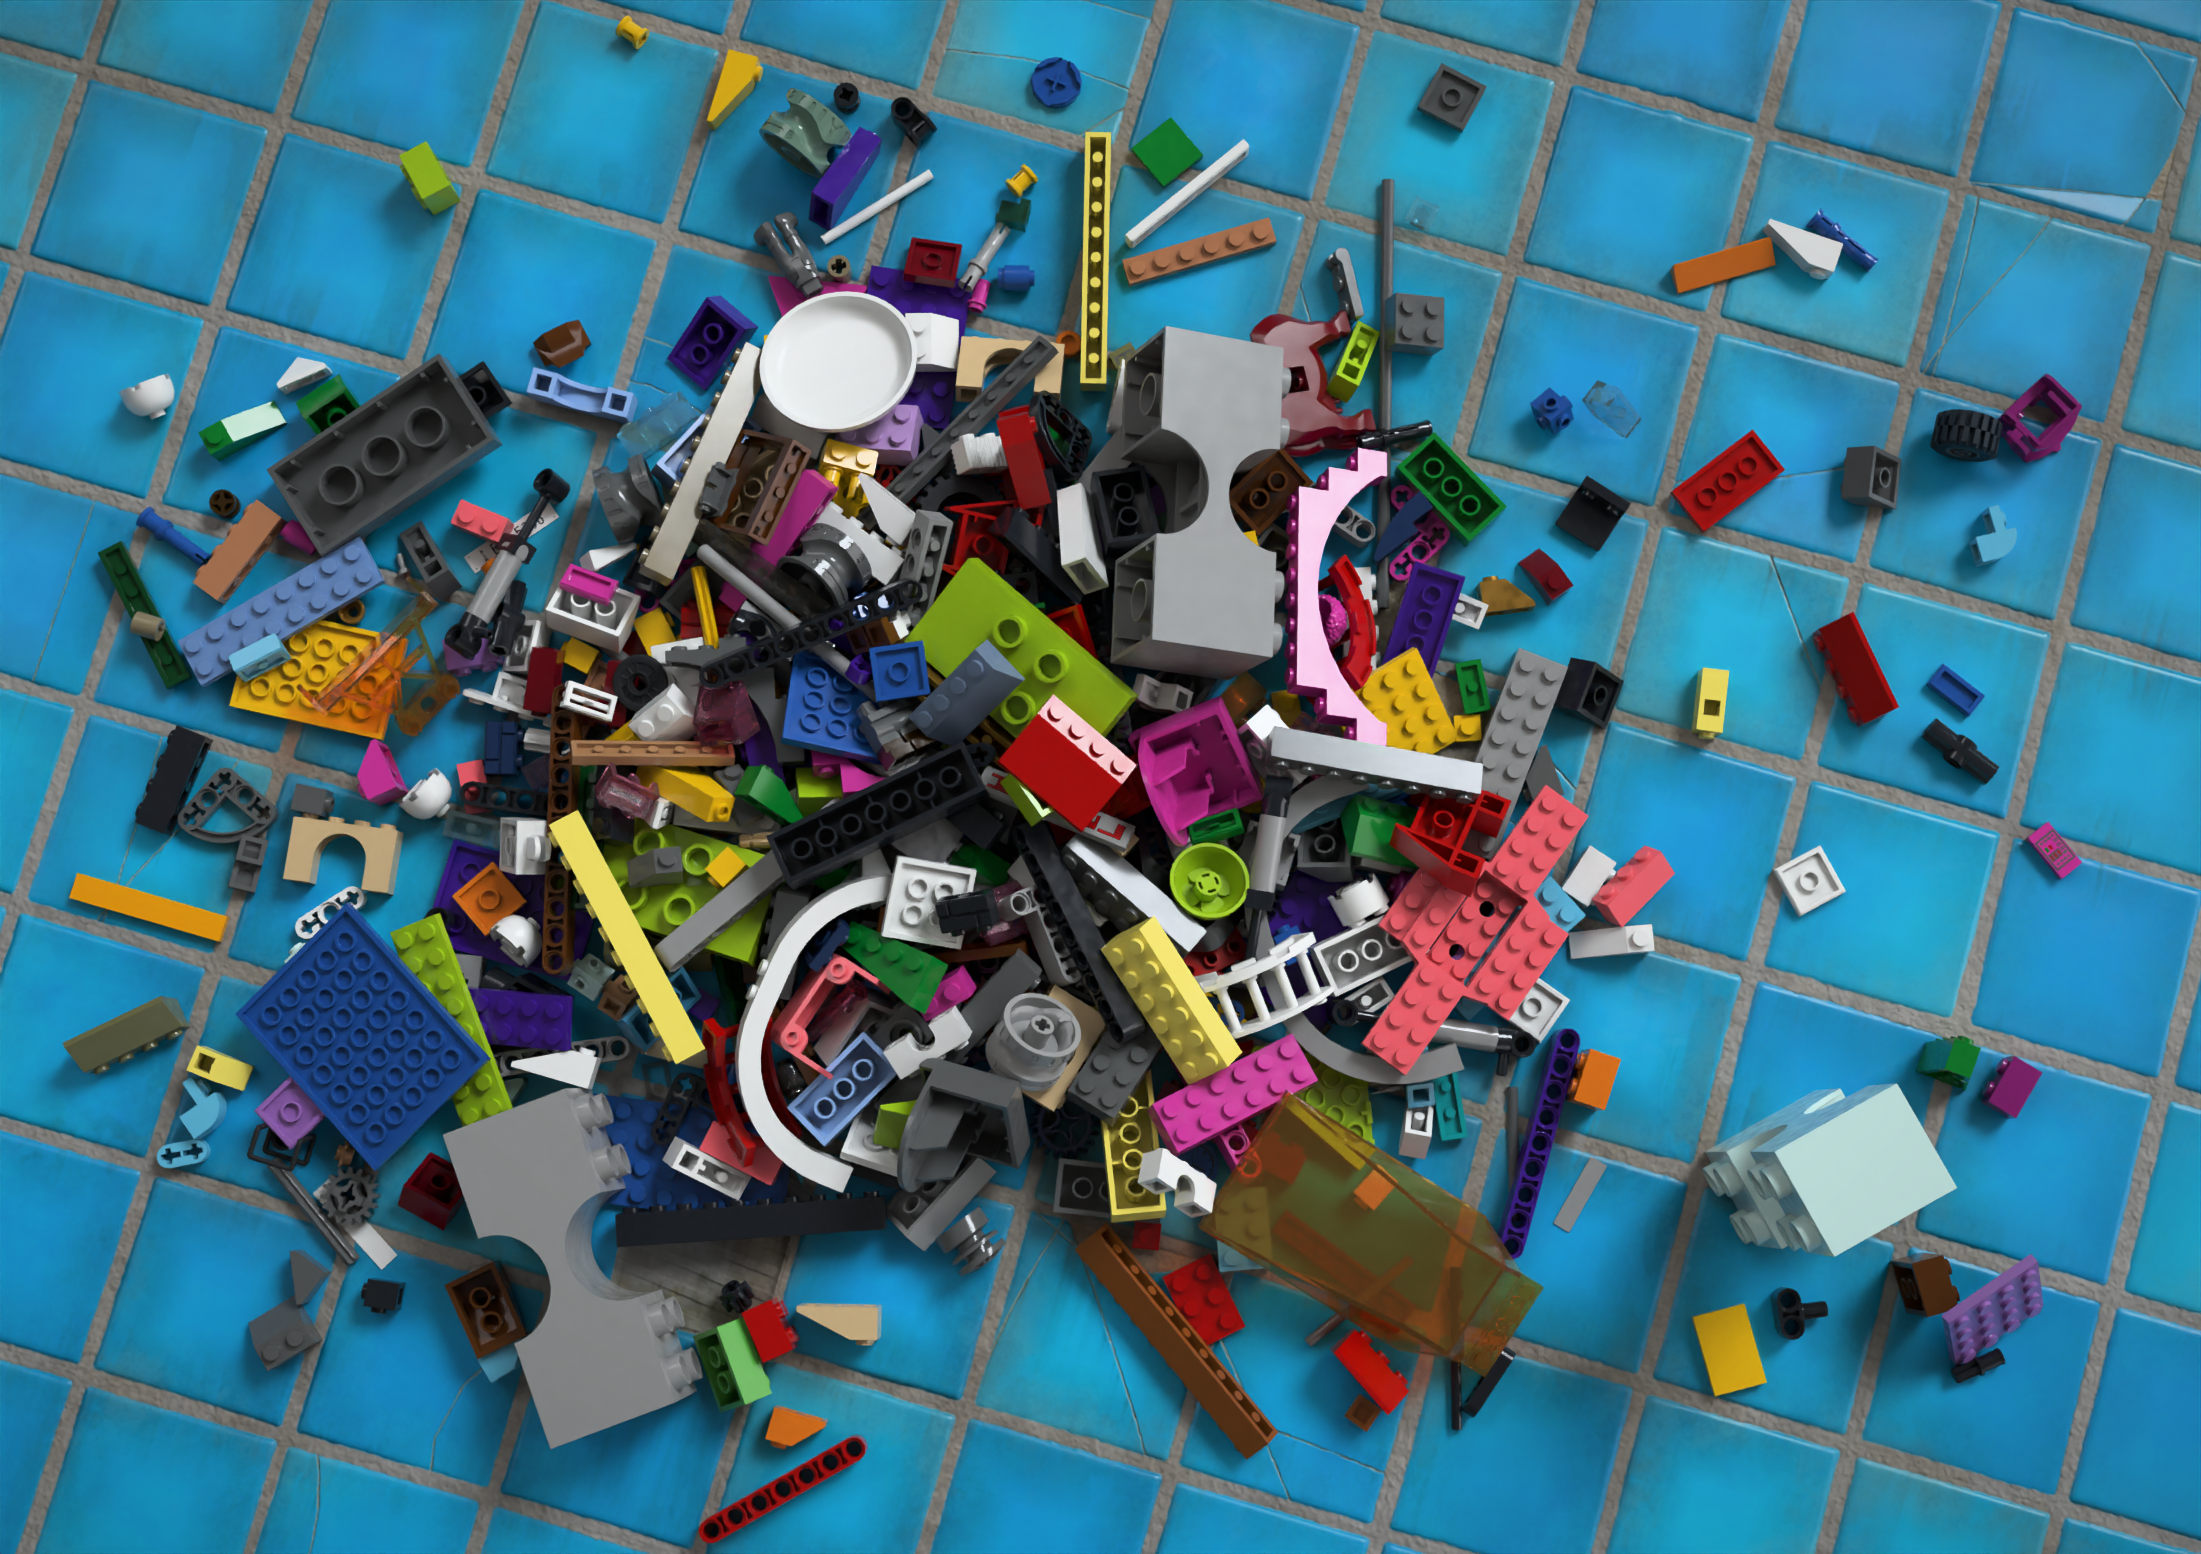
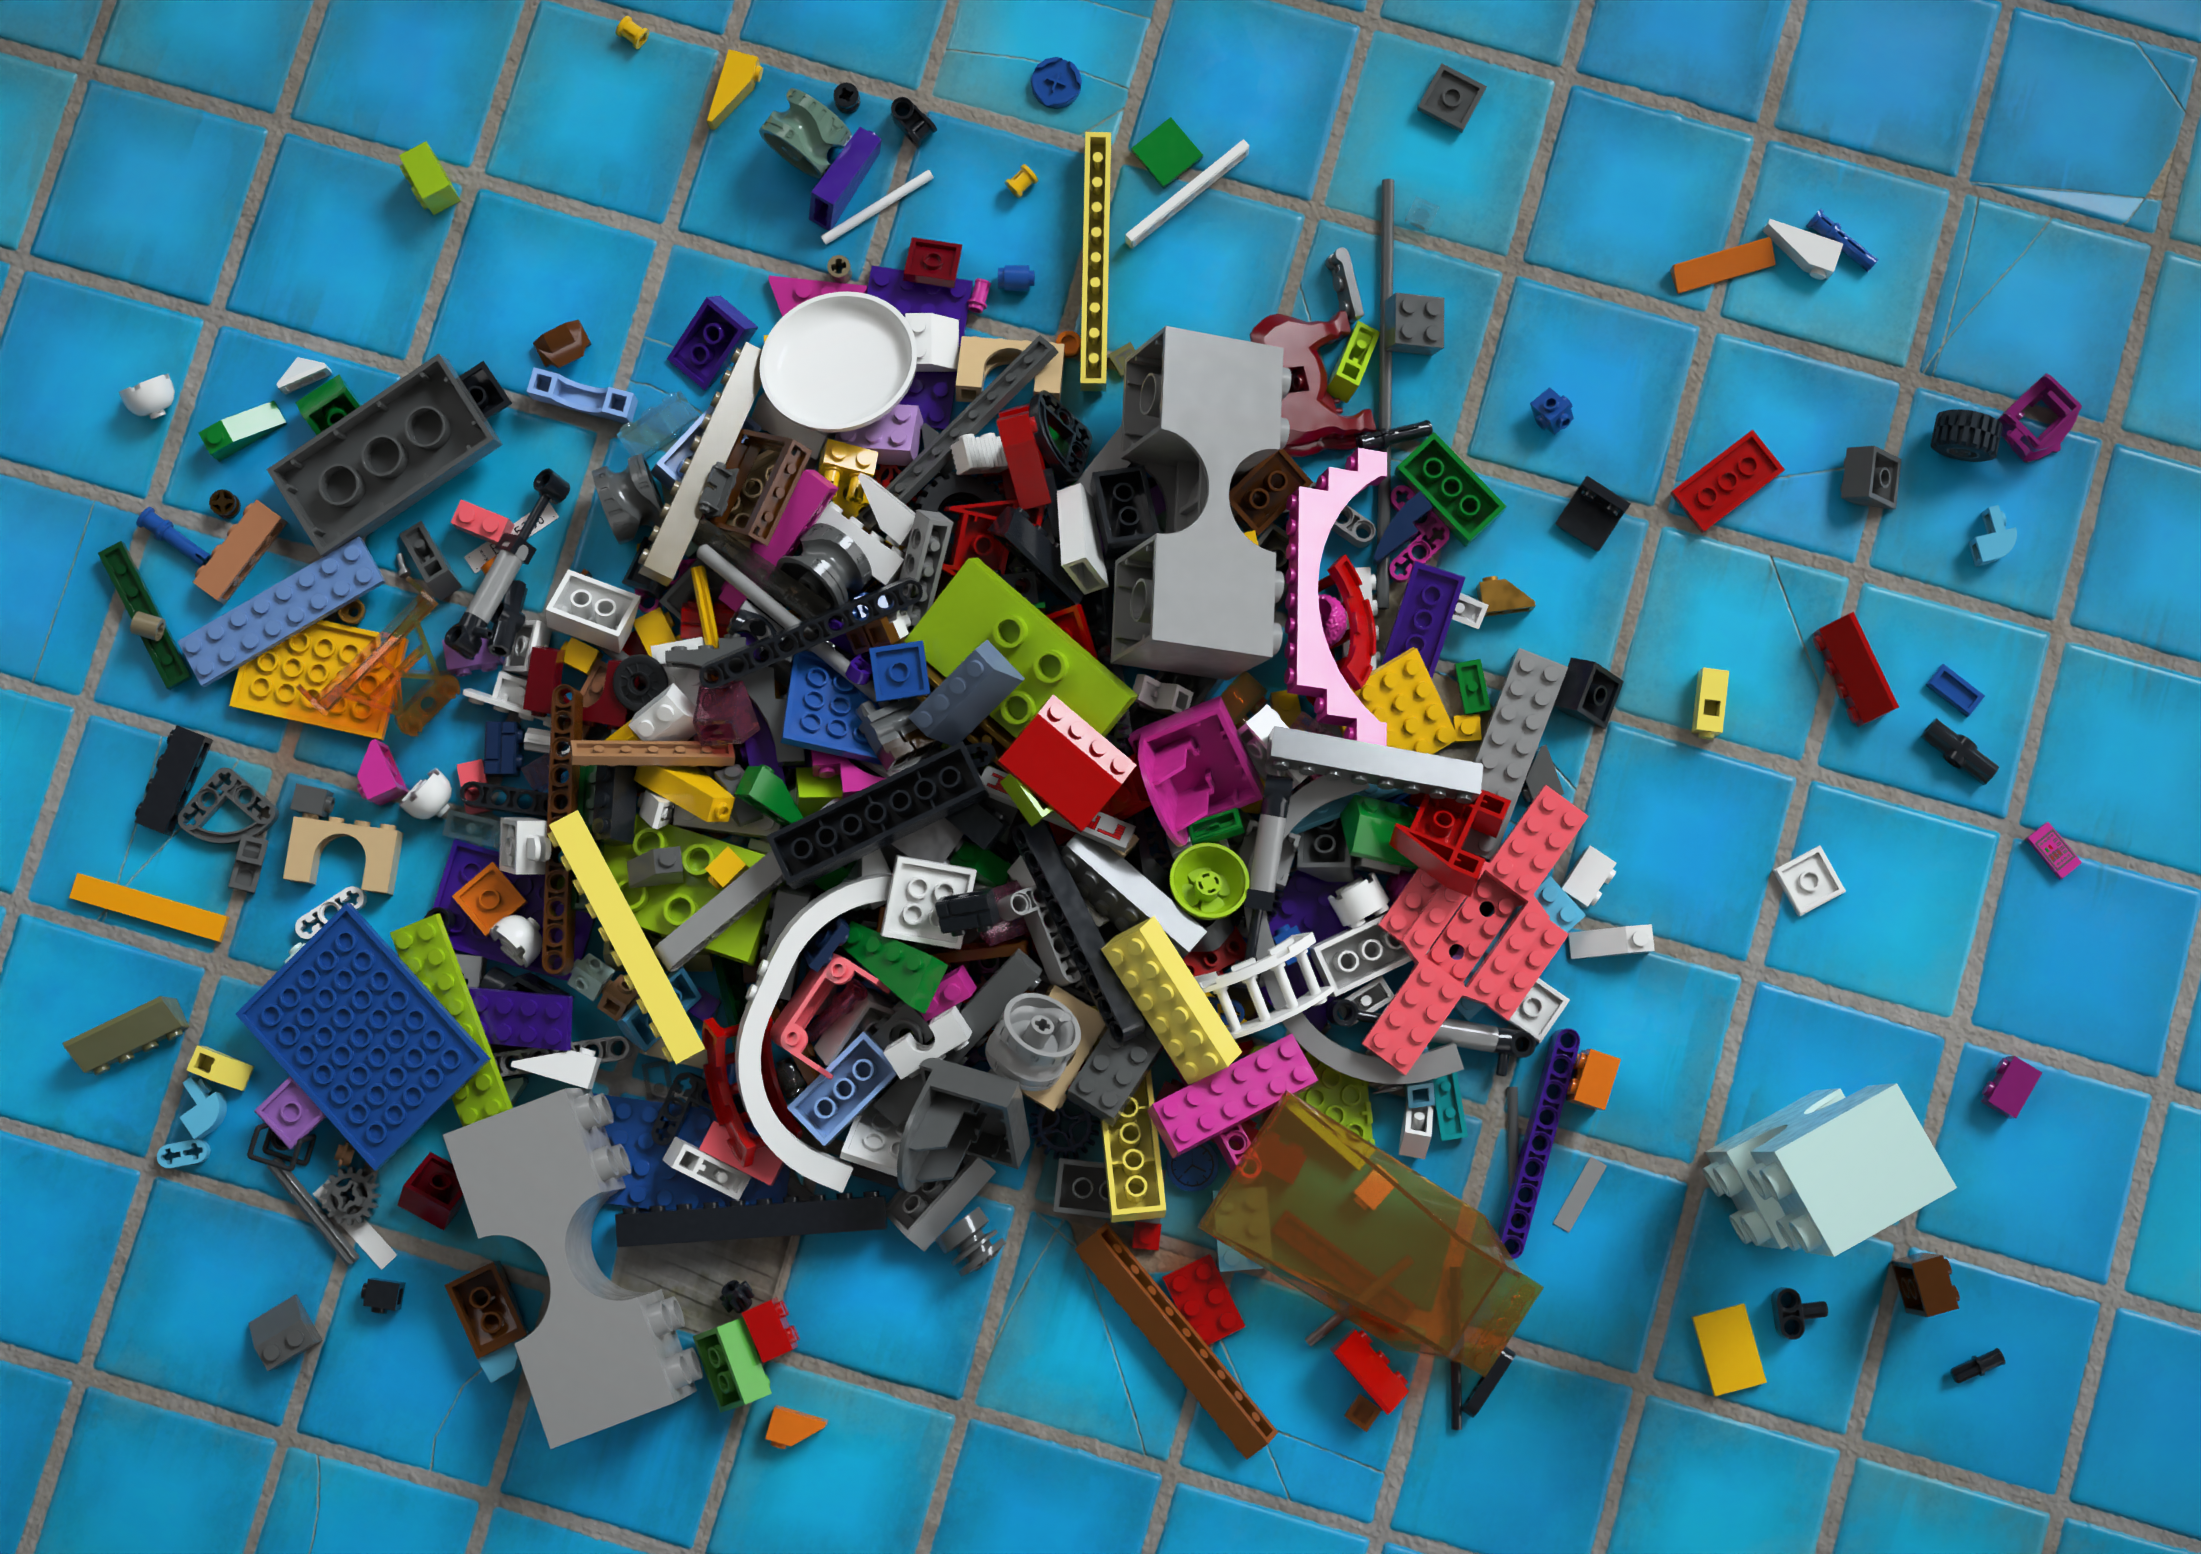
medium azure slope [229,633,292,682] -> none
dark pink cone [280,519,317,556] -> none
dark grey slope [290,1250,331,1305] -> none
dark pink tile [559,563,619,606] -> none
white tile [560,680,618,723] -> none
white slope [579,542,637,573] -> none
clear pink window [594,762,660,820] -> none
red beam [699,1435,868,1543] -> none
tan axle [739,832,773,849] -> none
dark grey piece [753,212,824,299] -> none
tan slope [796,1303,882,1345] -> none
lime slope [872,1100,917,1149] -> none
light grey pin [958,222,1010,292] -> none
clear green panel [995,198,1032,232] -> none
white beam [1106,359,1125,434] -> none
nougat plate [1122,217,1277,287] -> none
white arch [1138,1148,1216,1218] -> none
dark red slope [1518,548,1573,605] -> none
clear light blue slope [1582,380,1641,439] -> none
coral brick [1592,845,1675,927] -> none
green wedge [1915,1035,1981,1091] -> none
medium lavender plate [1942,1254,2044,1366] -> none

